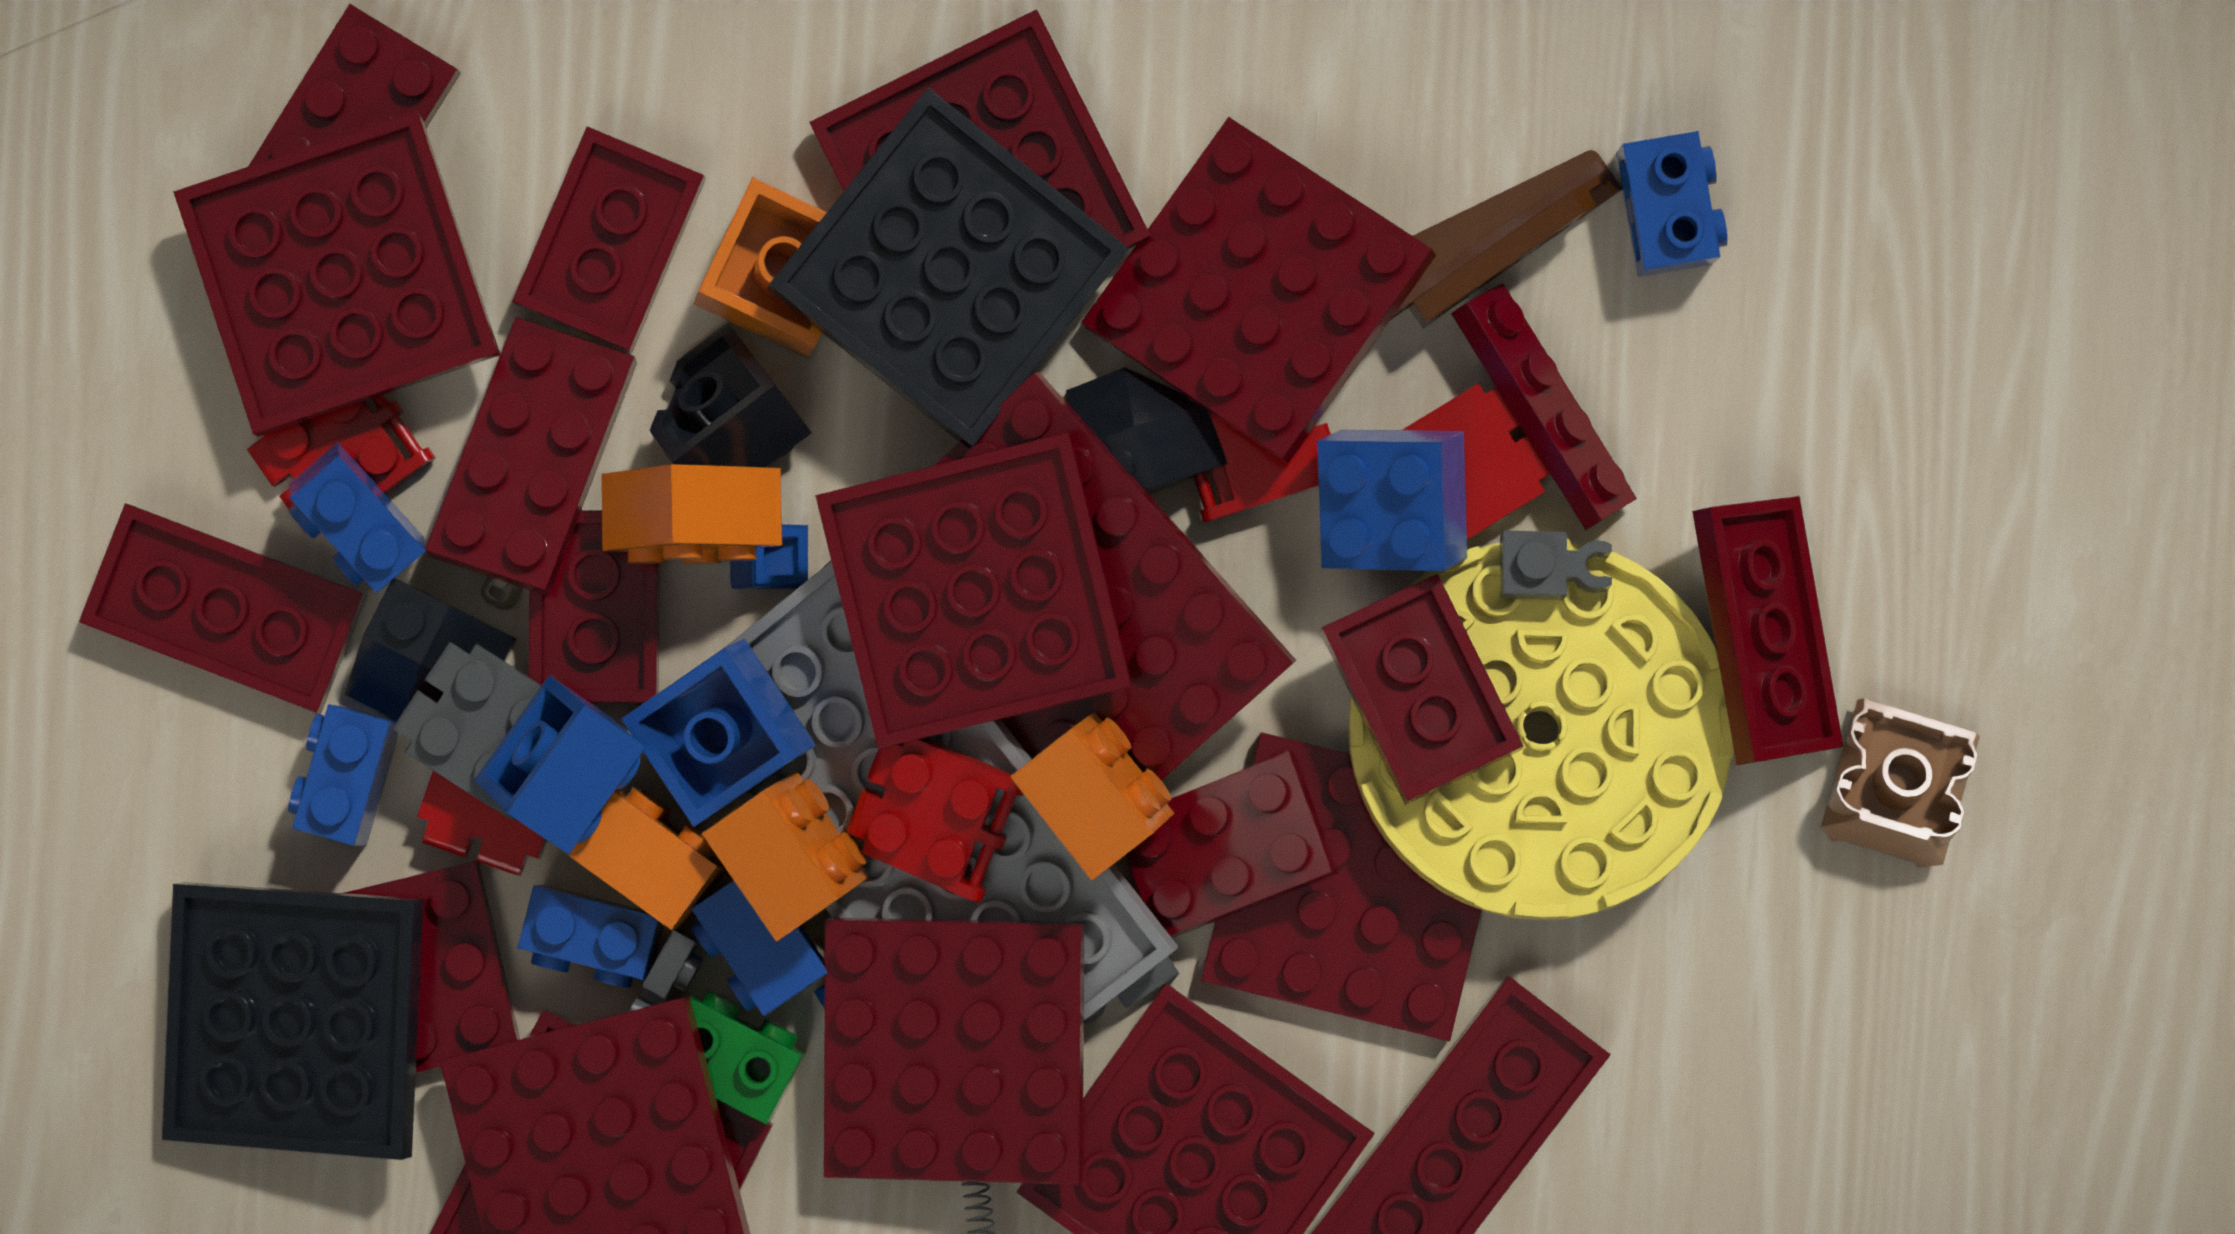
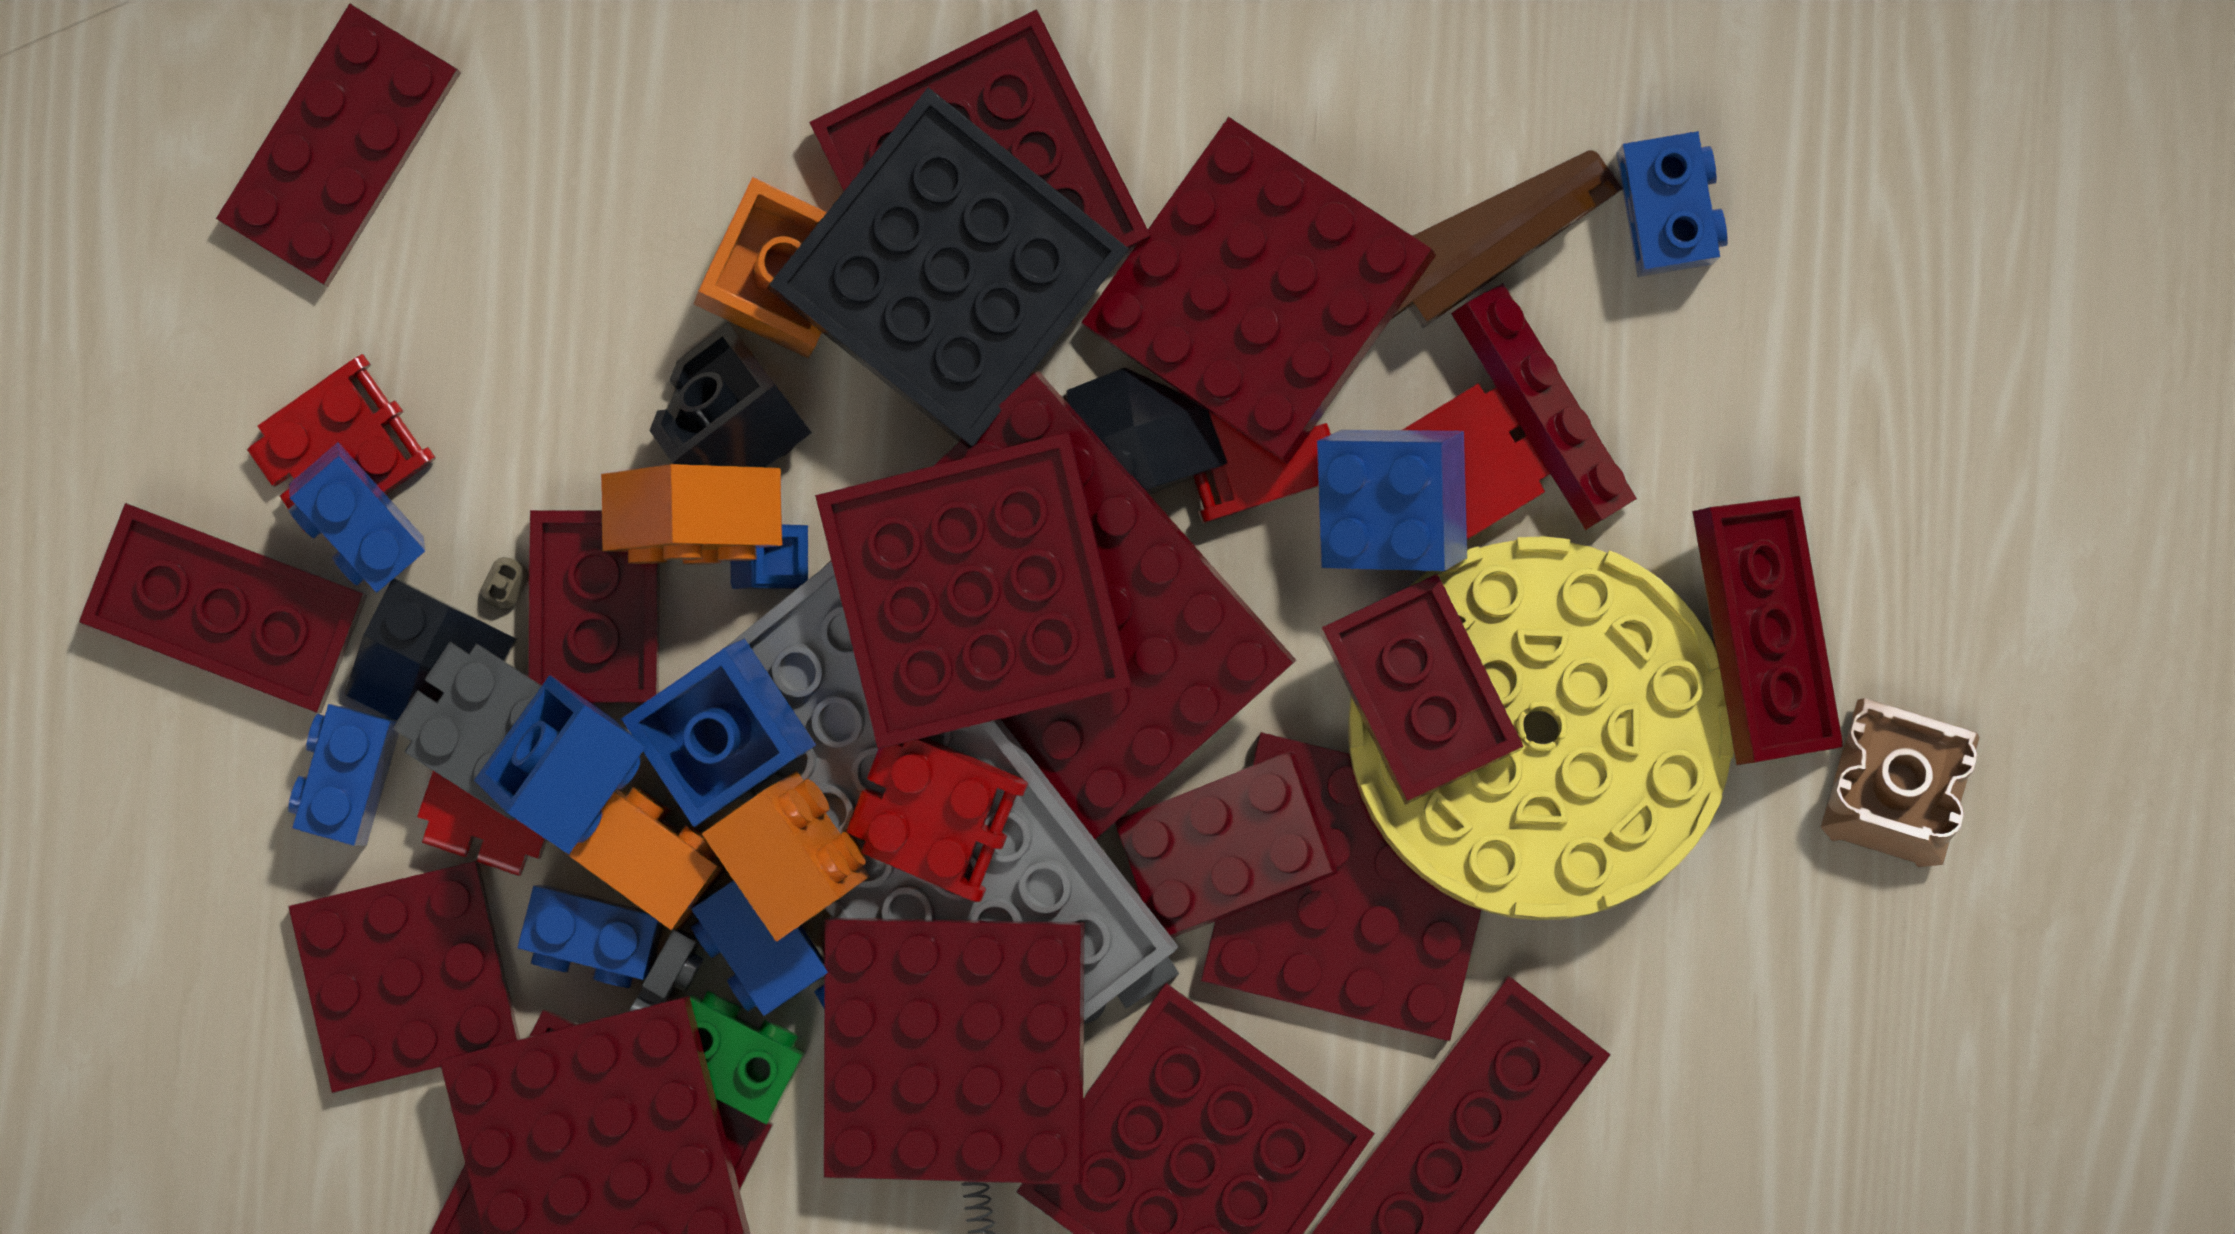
black plate [162,882,424,1160] -> none
dark red plate [173,110,501,437] -> none
dark red plate [425,317,637,596] -> none
dark red plate [512,126,706,353] -> none
orange brick [1010,711,1174,881] -> none
dark grey plate [1500,530,1612,600] -> none

